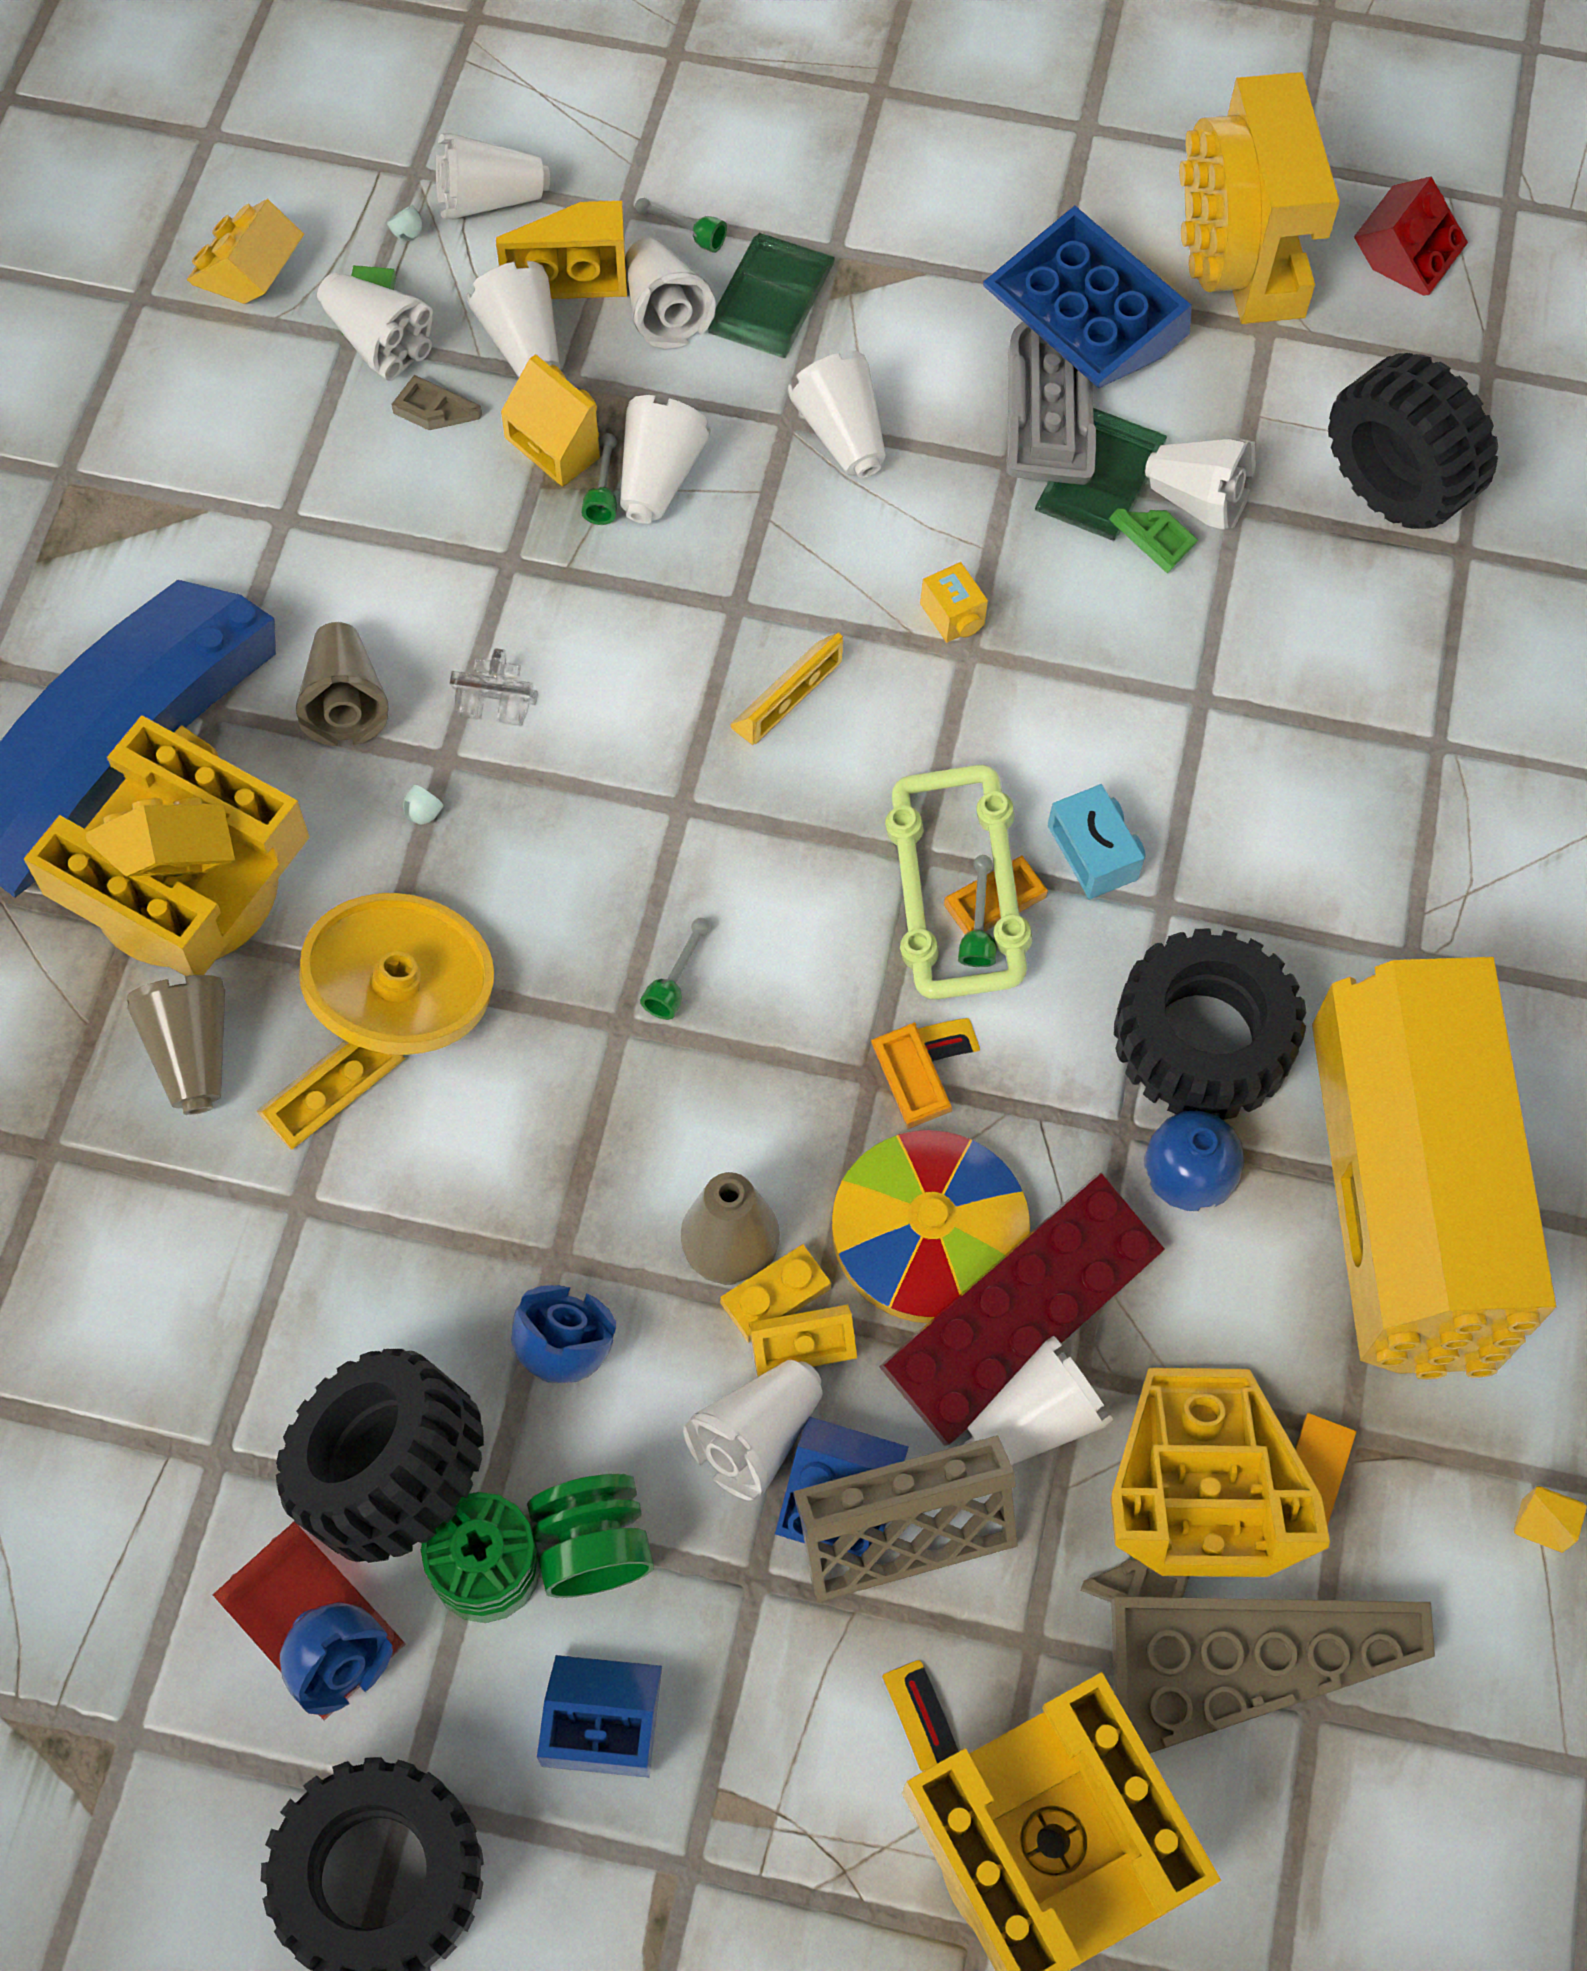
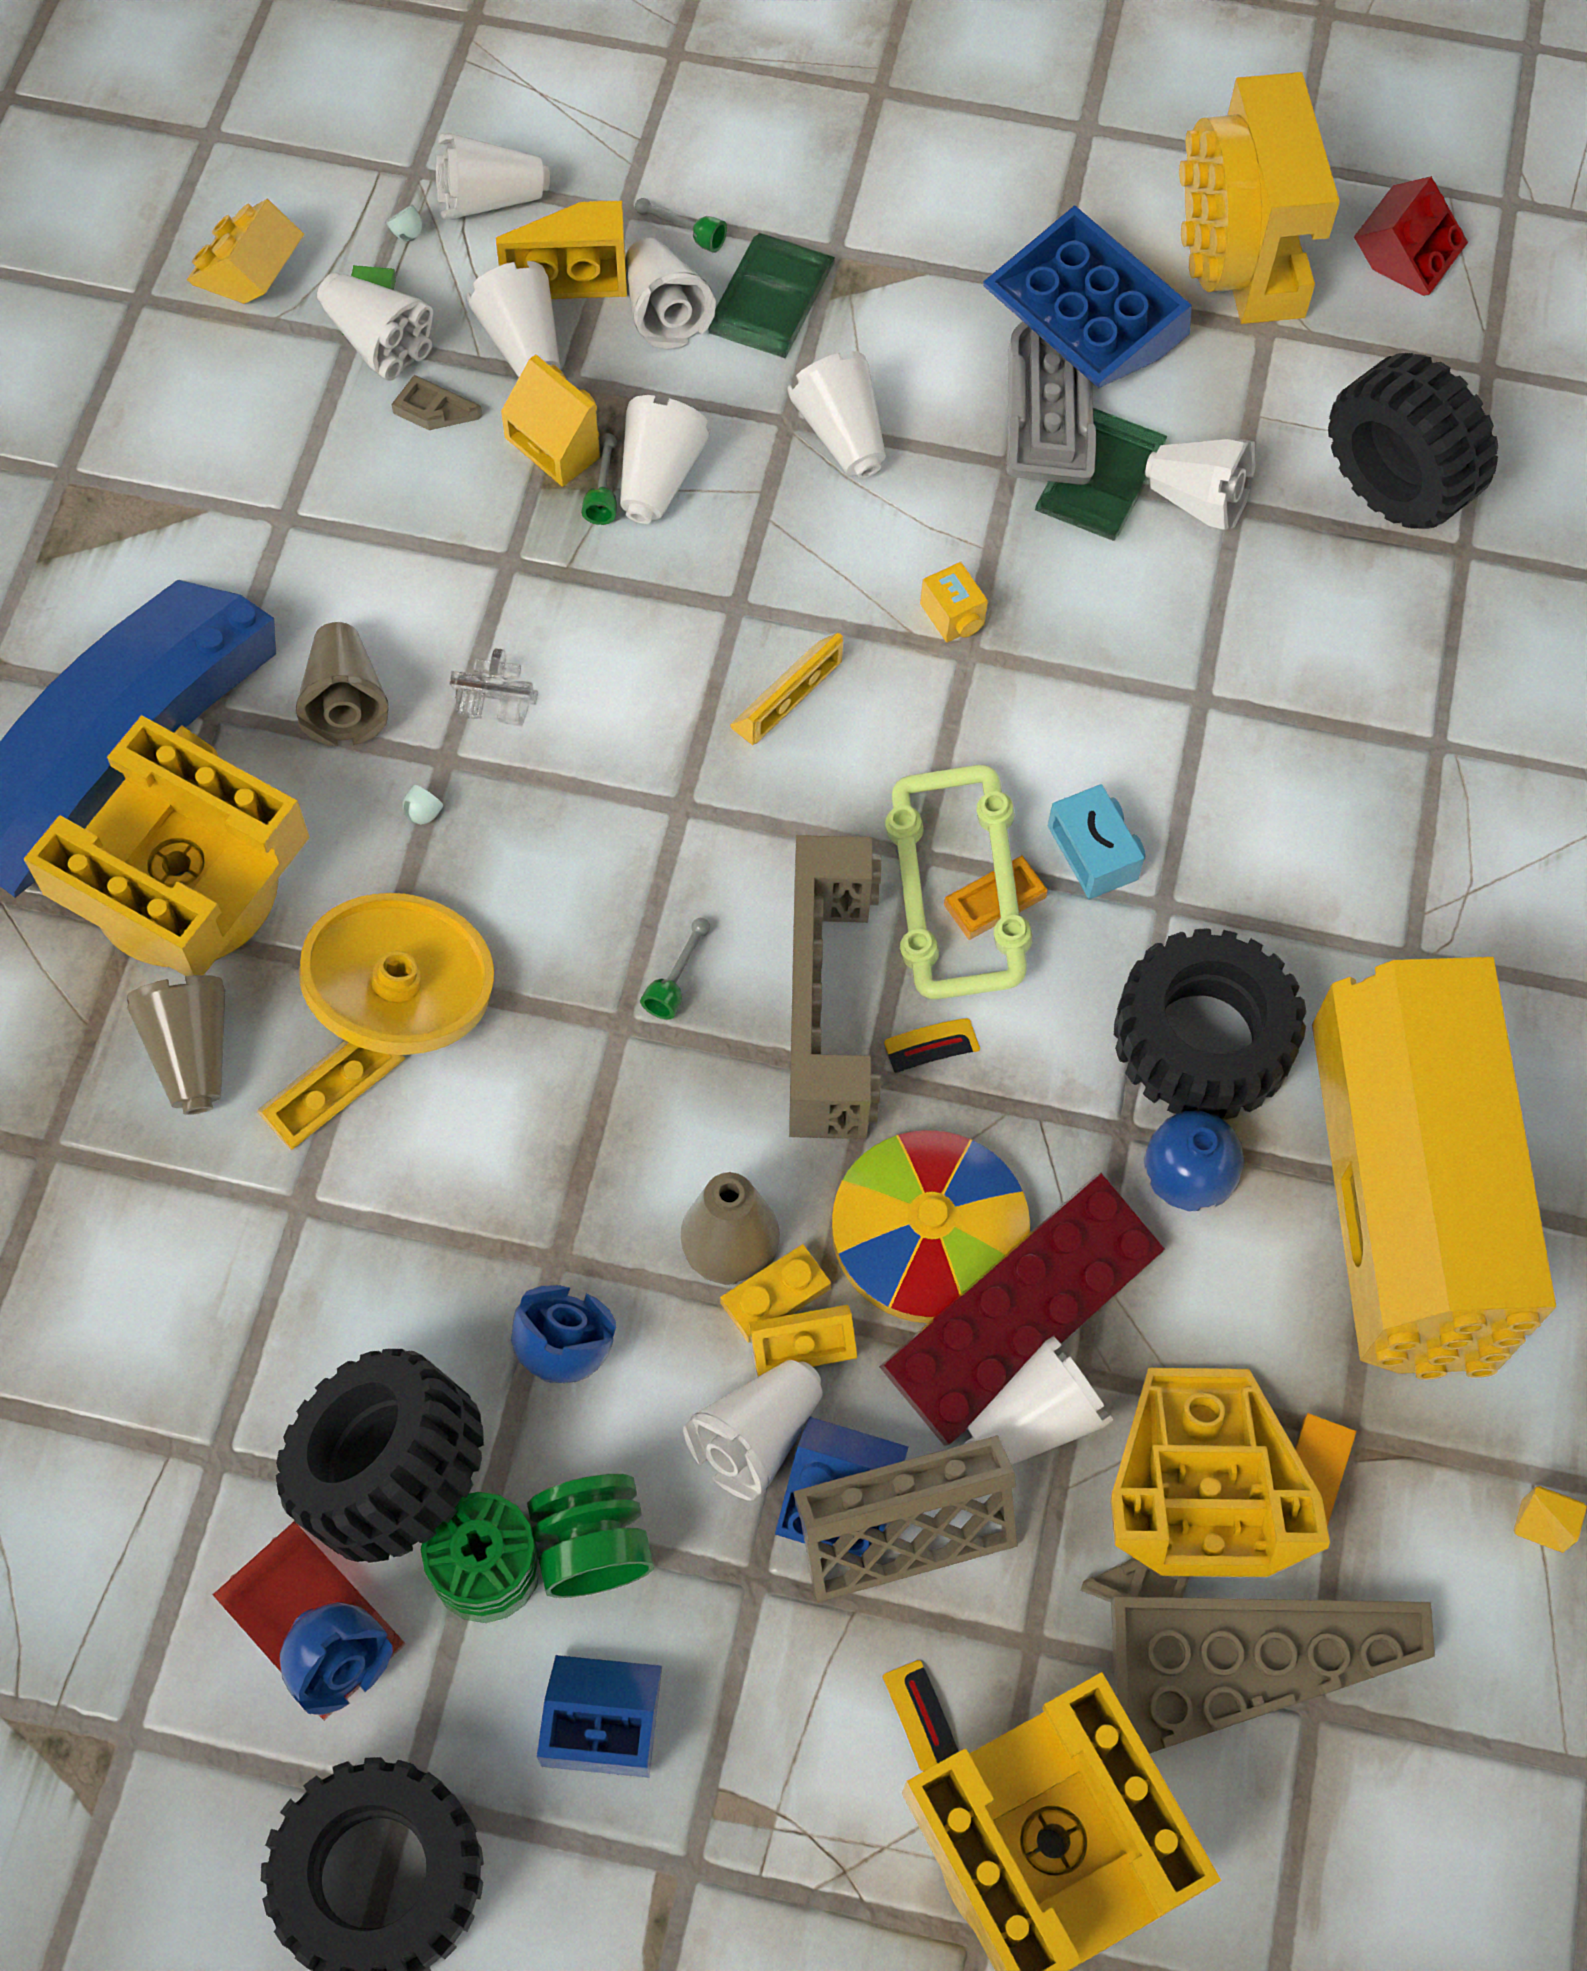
yellow slope [85,798,235,877] -> none
light orange tile [871,1022,952,1129] -> none
hinge [958,855,997,967] -> none
bright green tile [1109,509,1198,573] -> none
none -> dark tan plate [789,835,881,1139]

